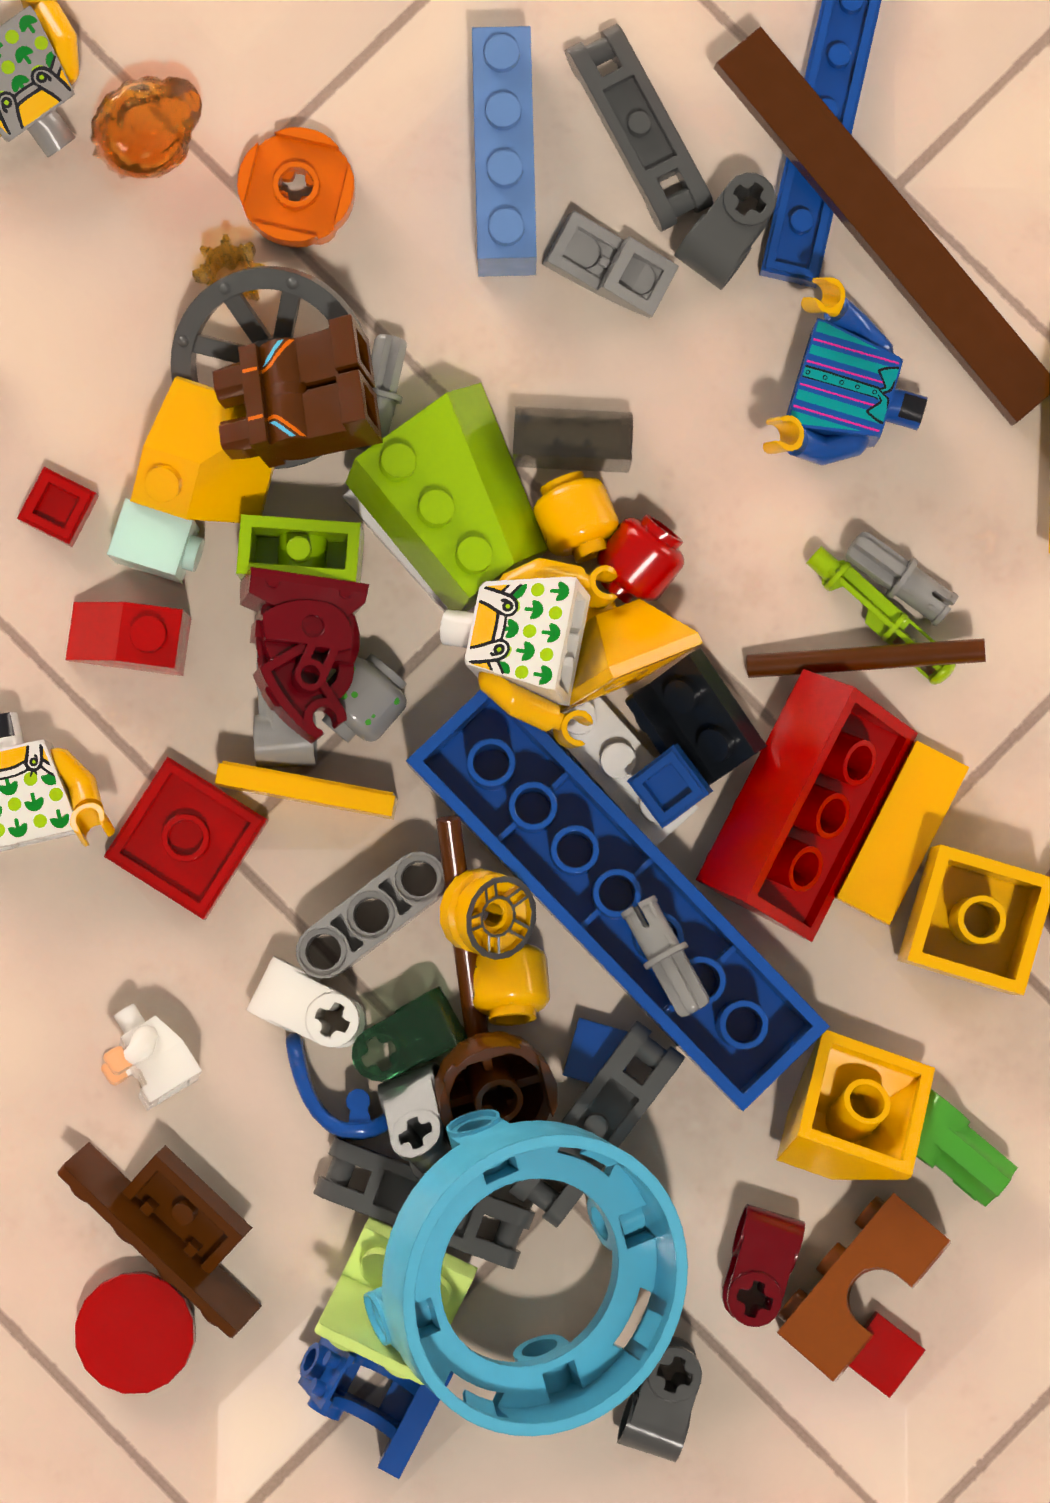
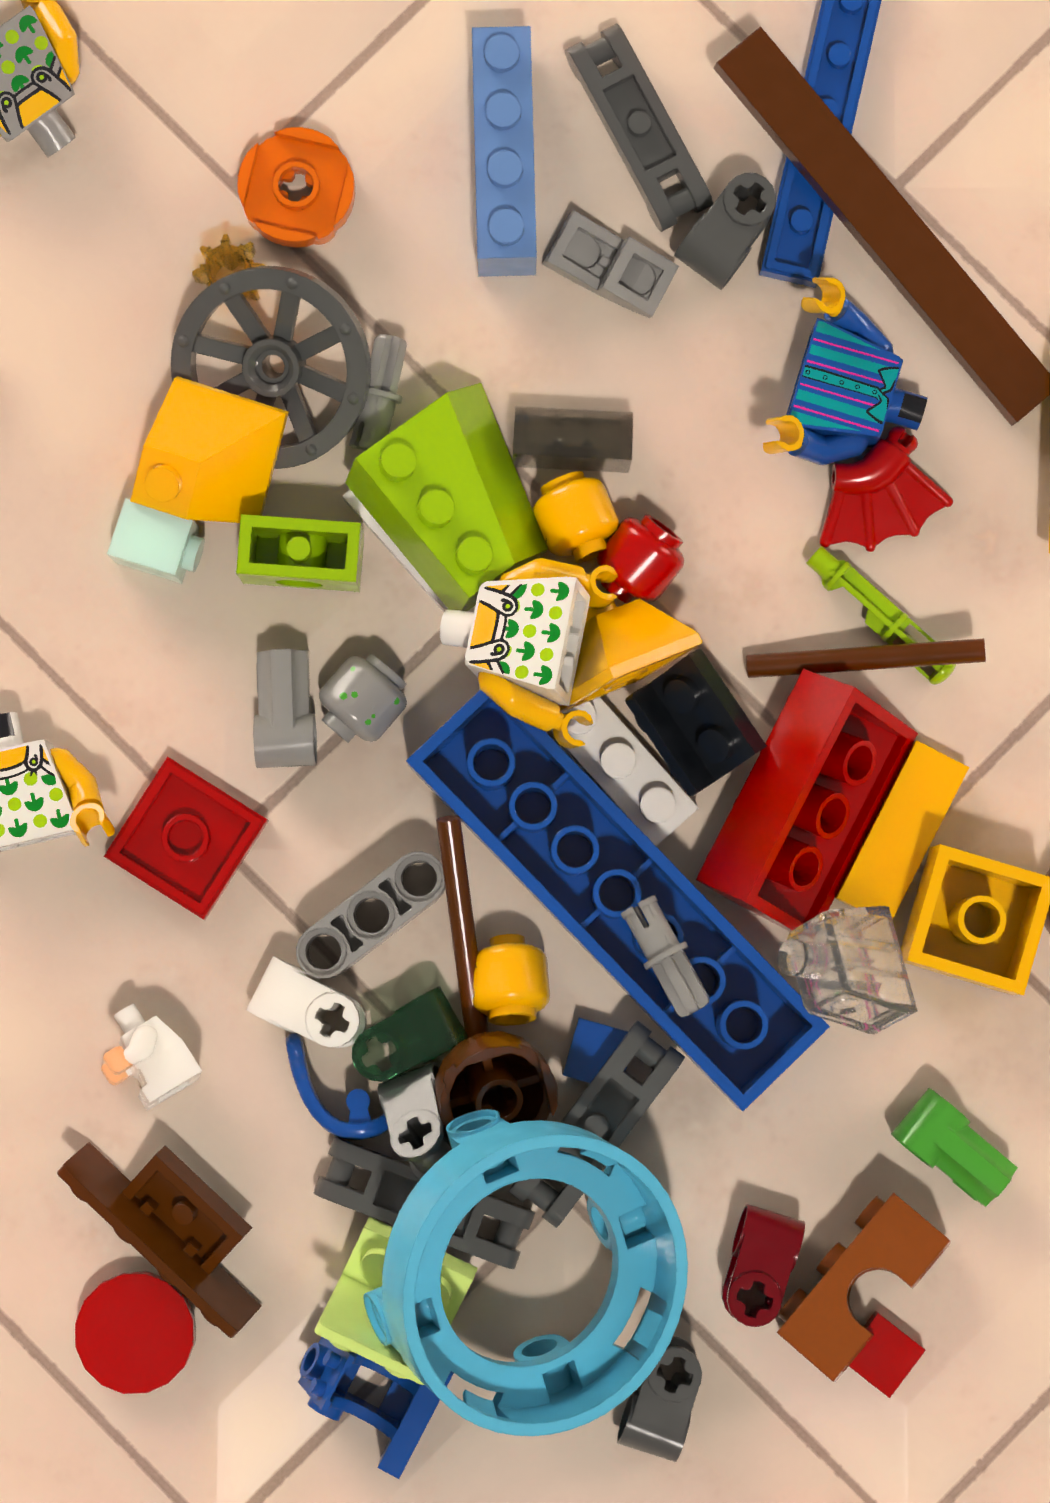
red tile [17,467,99,547] -> none
red slope [65,602,191,676] -> none
clear orange hair [90,75,202,179] -> none
reddish brown hips [212,314,383,468] -> none
yellow tile [215,761,398,820] -> none
dark red piece [240,567,369,744] -> none
yellow wheel [440,868,536,960] -> none
blue tile [627,743,713,829] -> none
yellow slope [776,1030,935,1180] -> none
light grey axle [845,532,958,626] -> none
none -> clear torso [777,906,918,1035]
none -> red arm [820,426,953,552]

